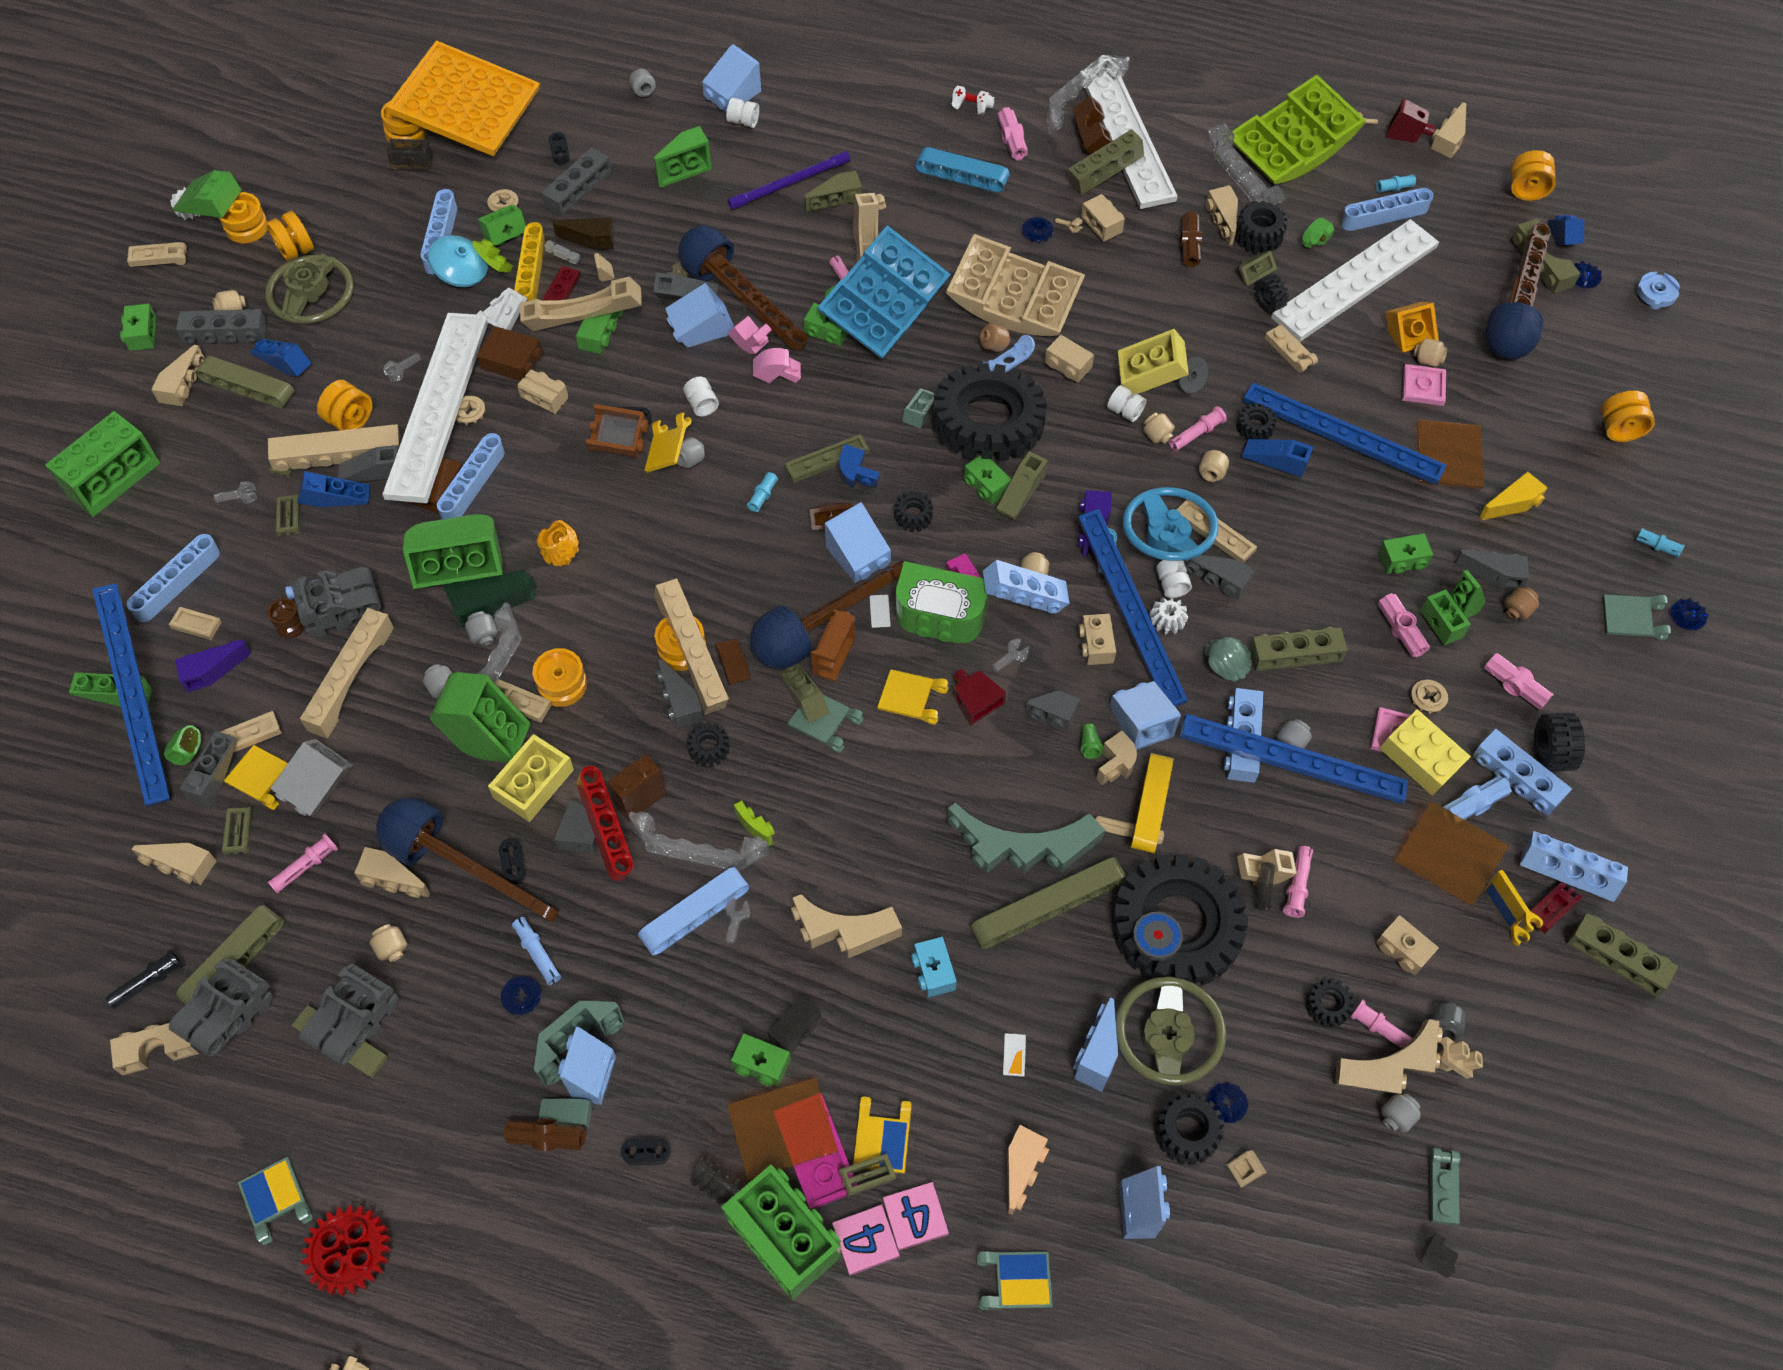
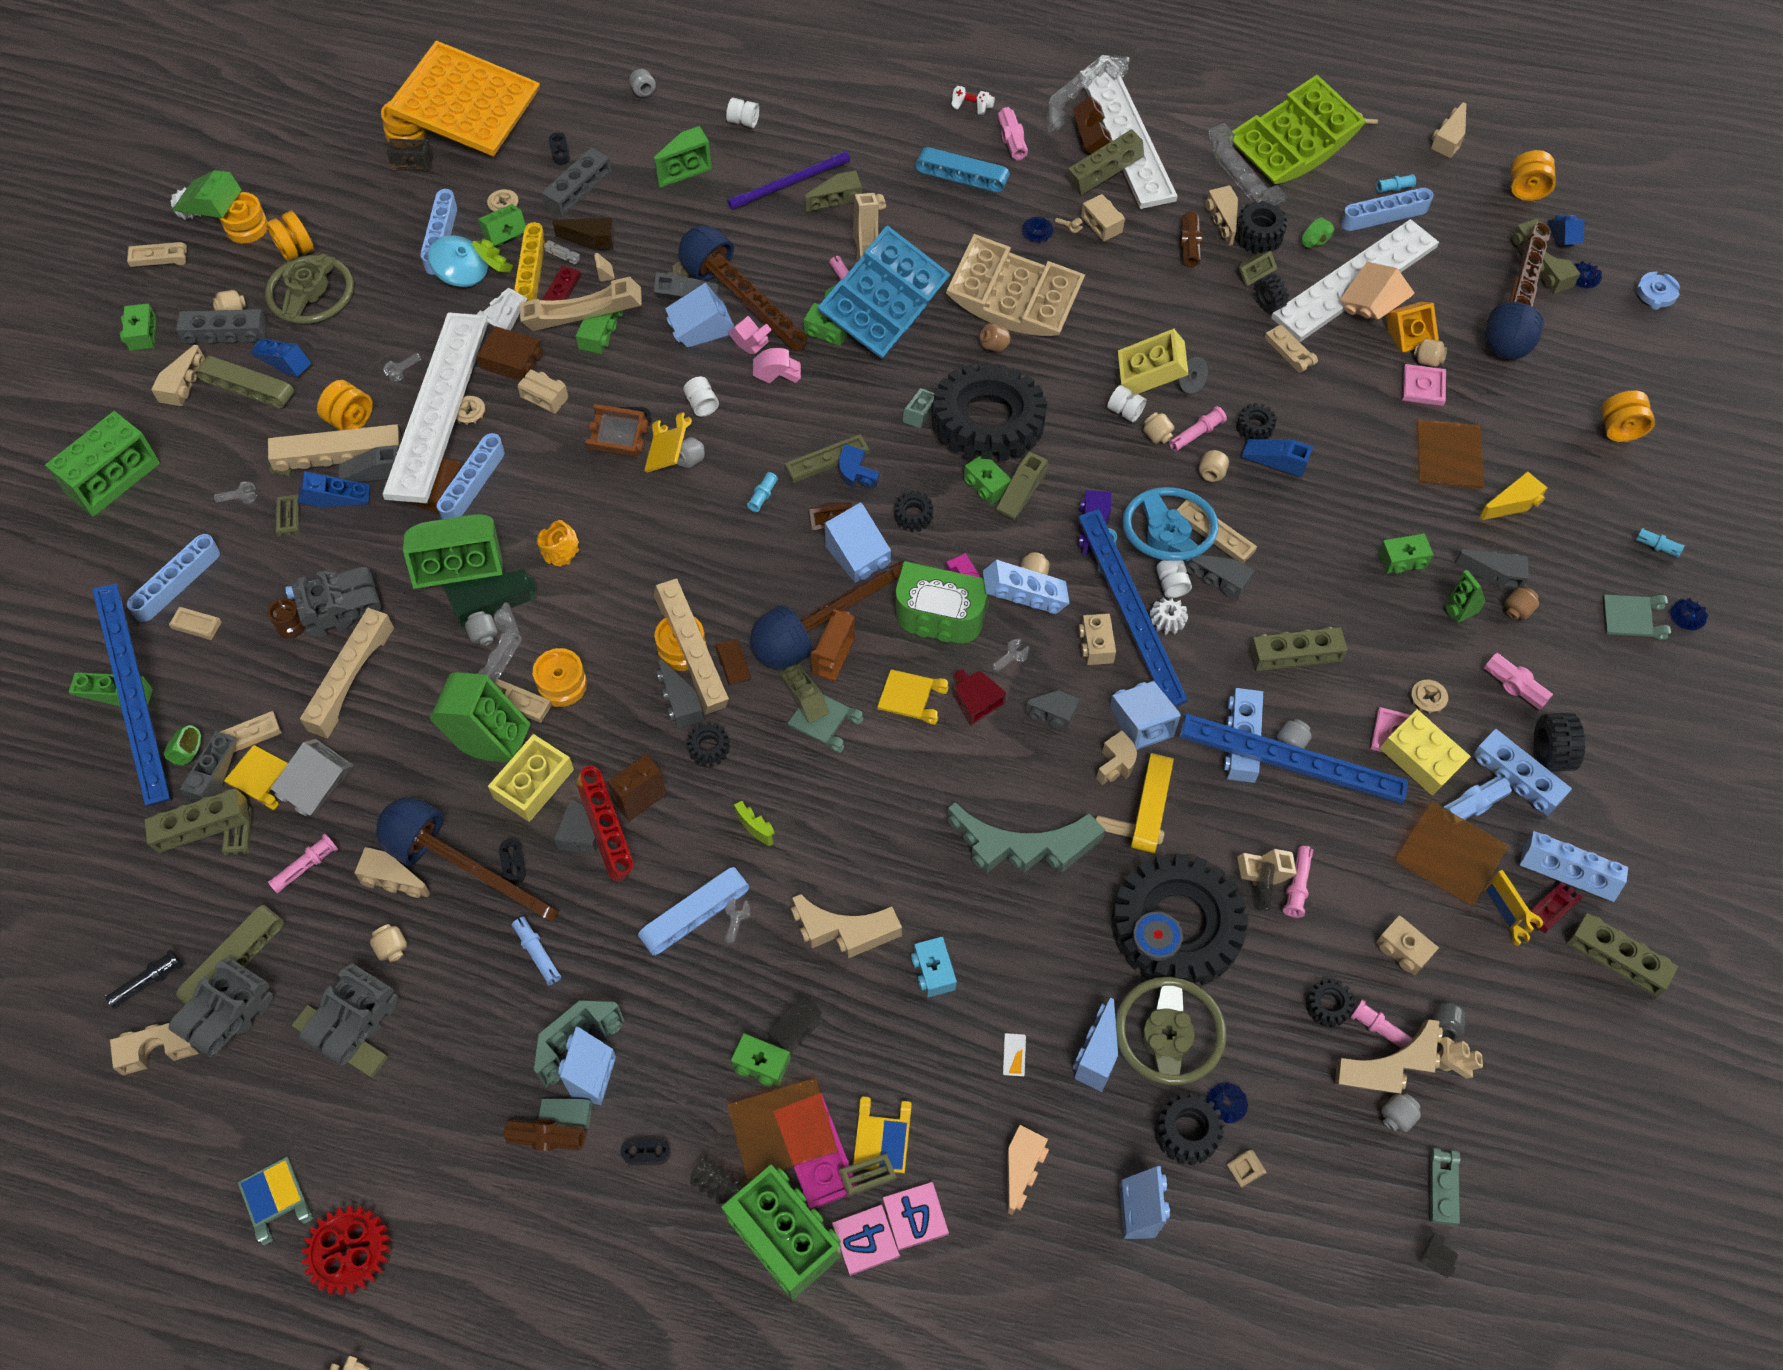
tan slope [132,843,217,885] -> none
dark purple slope [175,639,251,693] -> none
light grey head [423,664,452,698] -> none
clear blue gear [501,976,541,1016] -> none
clear slope [629,812,769,872] -> none
light blue slope [702,44,761,112] -> none
white sticker [870,595,890,628] -> none
olive beam [970,857,1127,949] -> none
flag [977,1251,1053,1310] -> none
light blue piece [982,335,1035,373] -> none
tan brick [1045,335,1094,383] -> none
bright green cone [1081,724,1103,759] -> none
sand green hair [1204,637,1252,682] -> none
blue plate [1243,383,1447,485] -> none
bright pink piece [1378,593,1430,658] -> none
dark red torso [1386,99,1436,143] -> none
bright green brick [1420,590,1471,646] -> none
none -> olive brick [145,788,250,853]
none -> light nougat slope [1340,262,1414,319]

